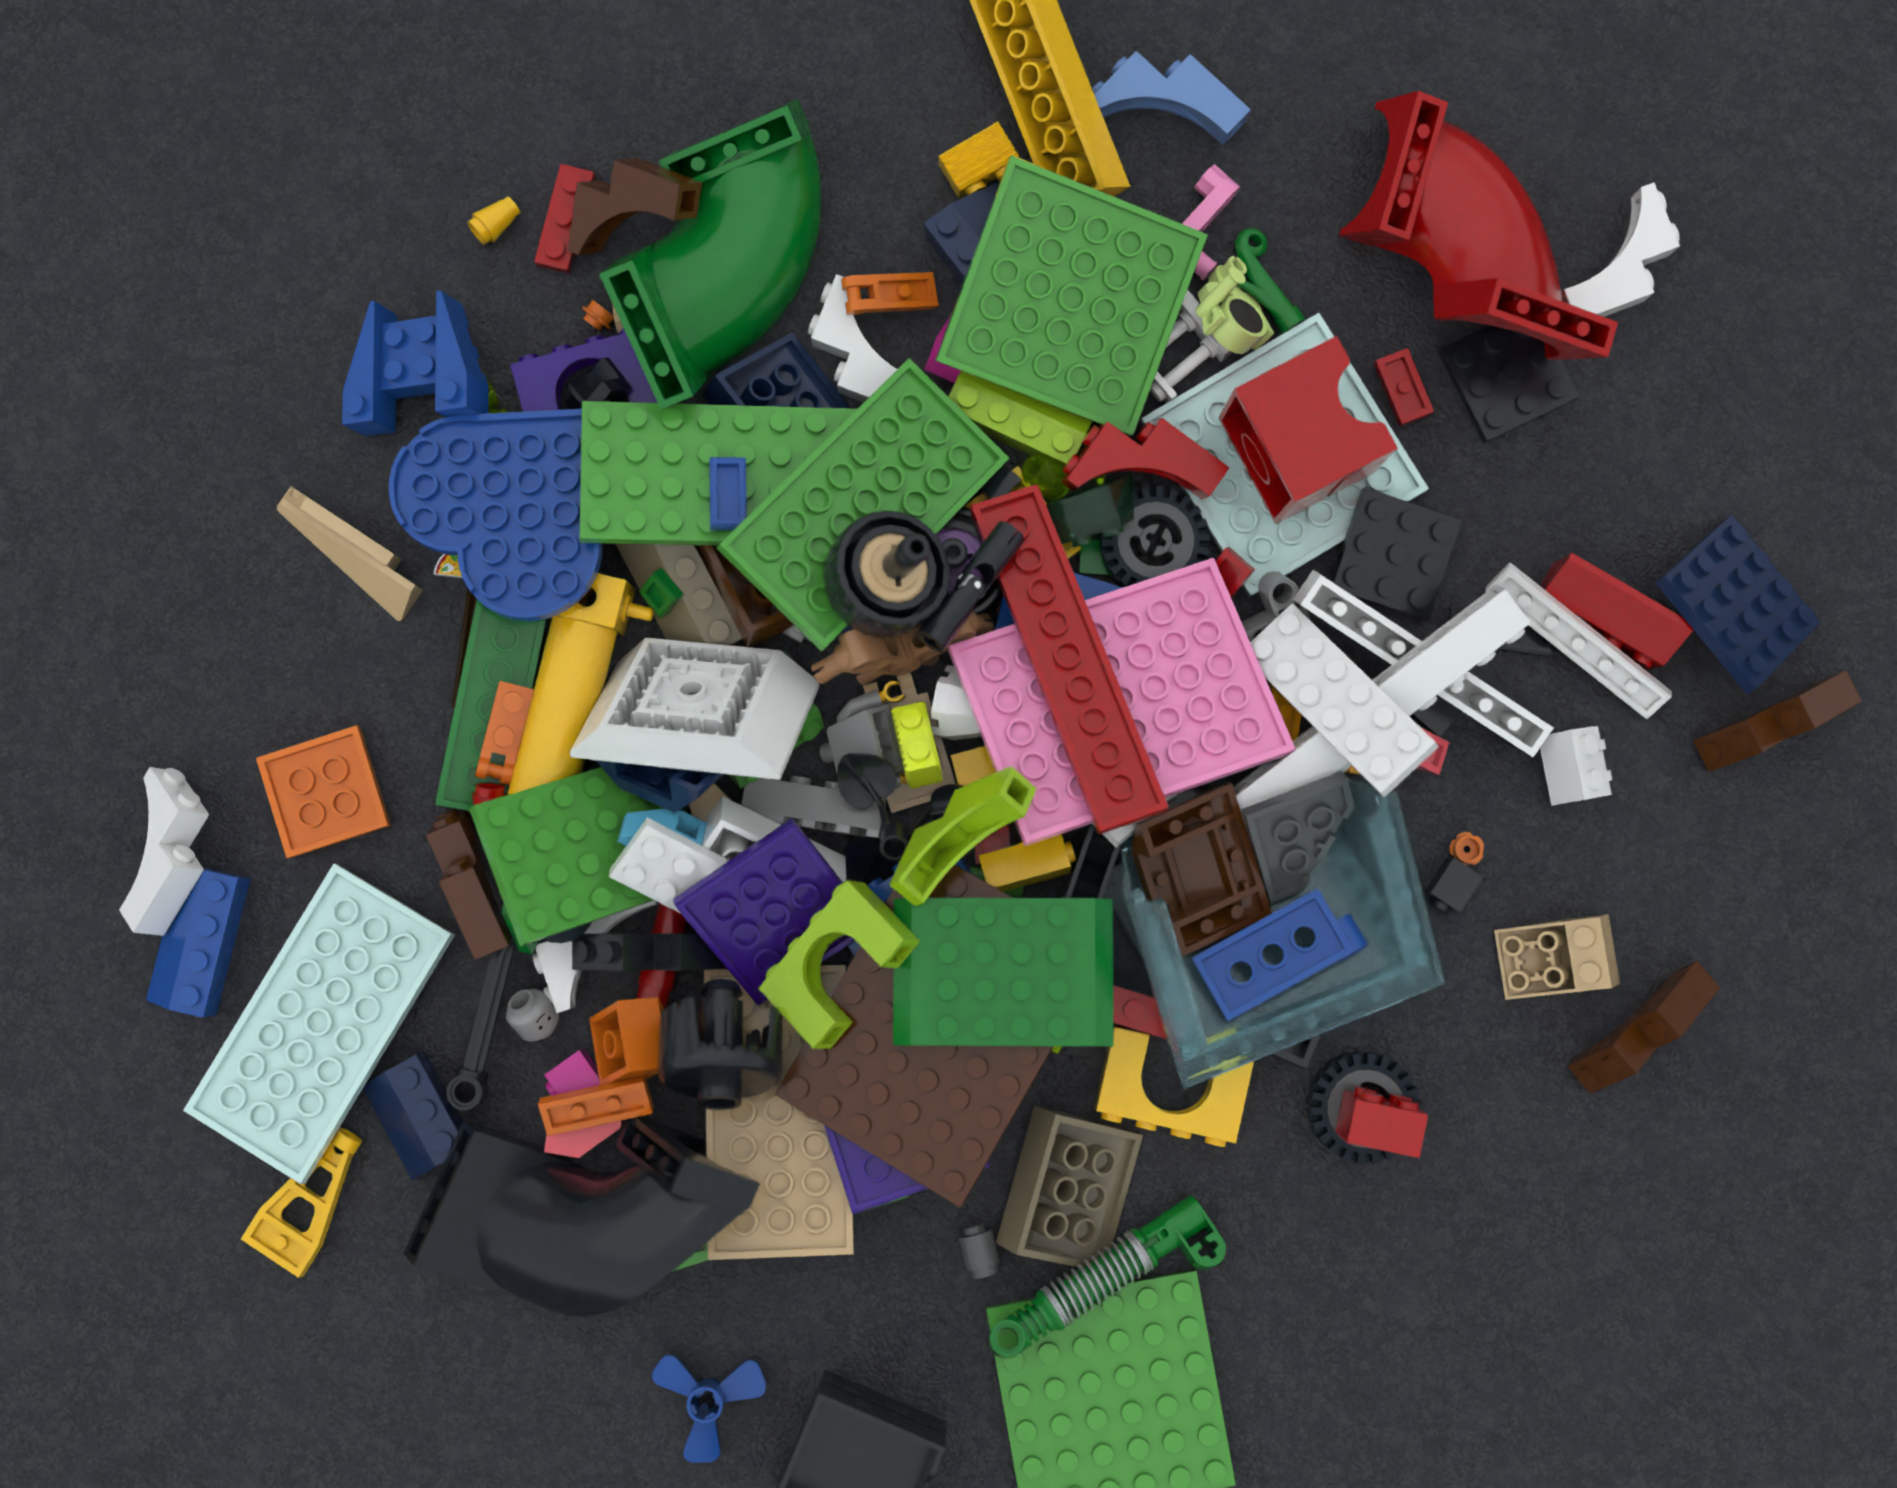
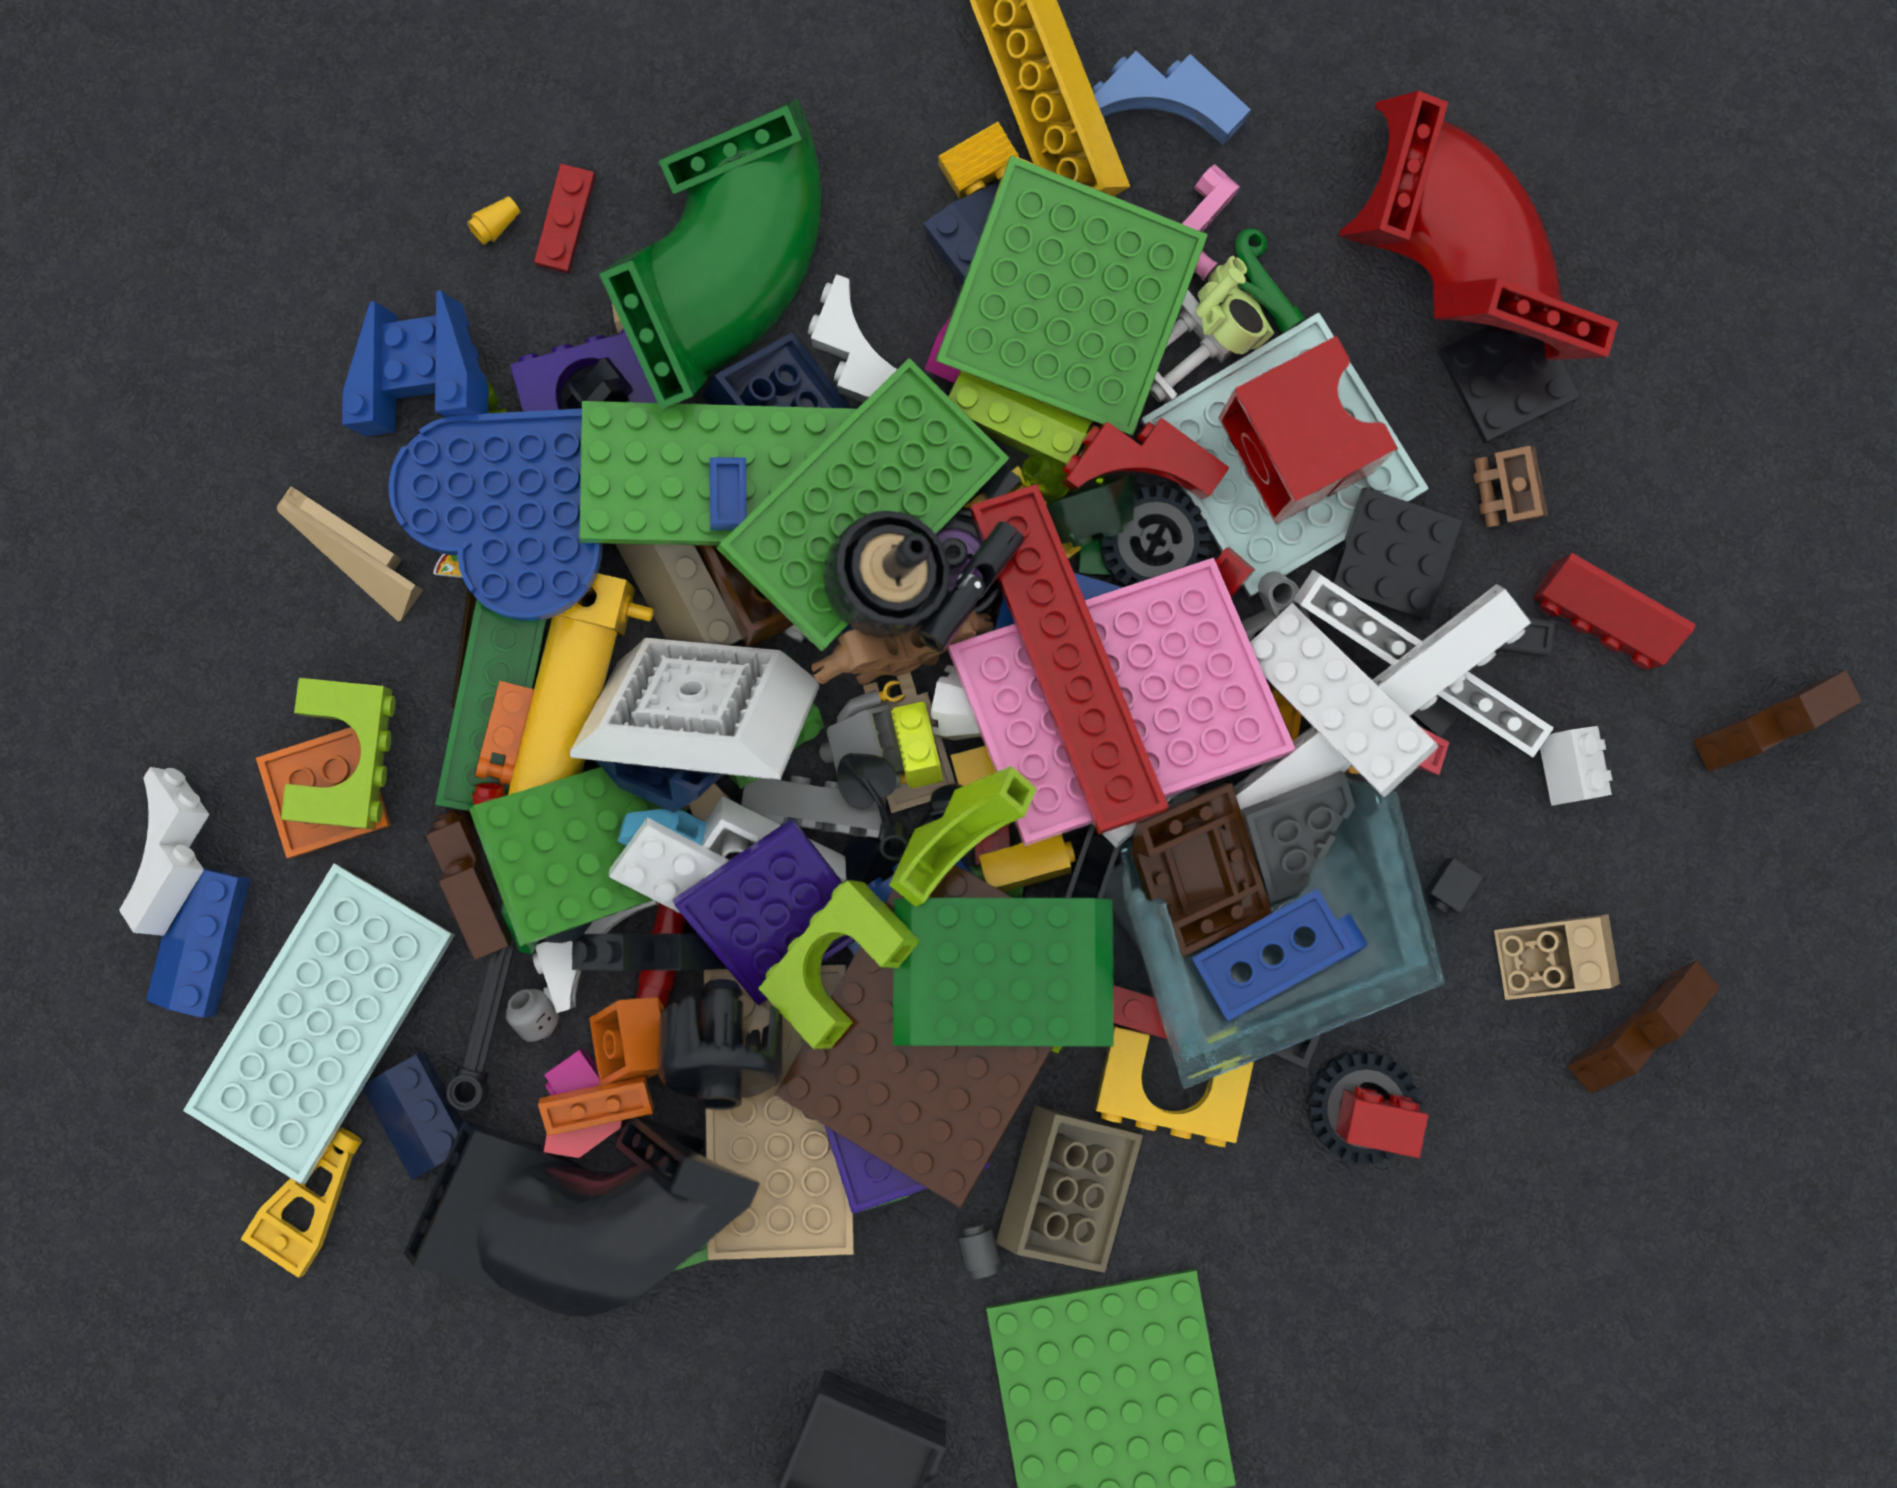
reddish brown arch [568,158,702,255] -> none
orange plate [582,300,614,331] -> none
green tile [638,568,684,618] -> none
blue piece [652,1354,767,1463] -> none
orange plate [841,272,939,315] -> none
green piece [988,1195,1226,1359] -> none
red plate [1373,348,1434,427] -> none
orange plate [1449,832,1484,866] -> none
white tile [1485,562,1672,719] -> none
white arch [1561,183,1680,317] -> none
dark blue plate [1655,514,1821,694] -> none
none -> lime arch [281,678,396,830]
none -> medium nougat brick [1473,446,1548,528]

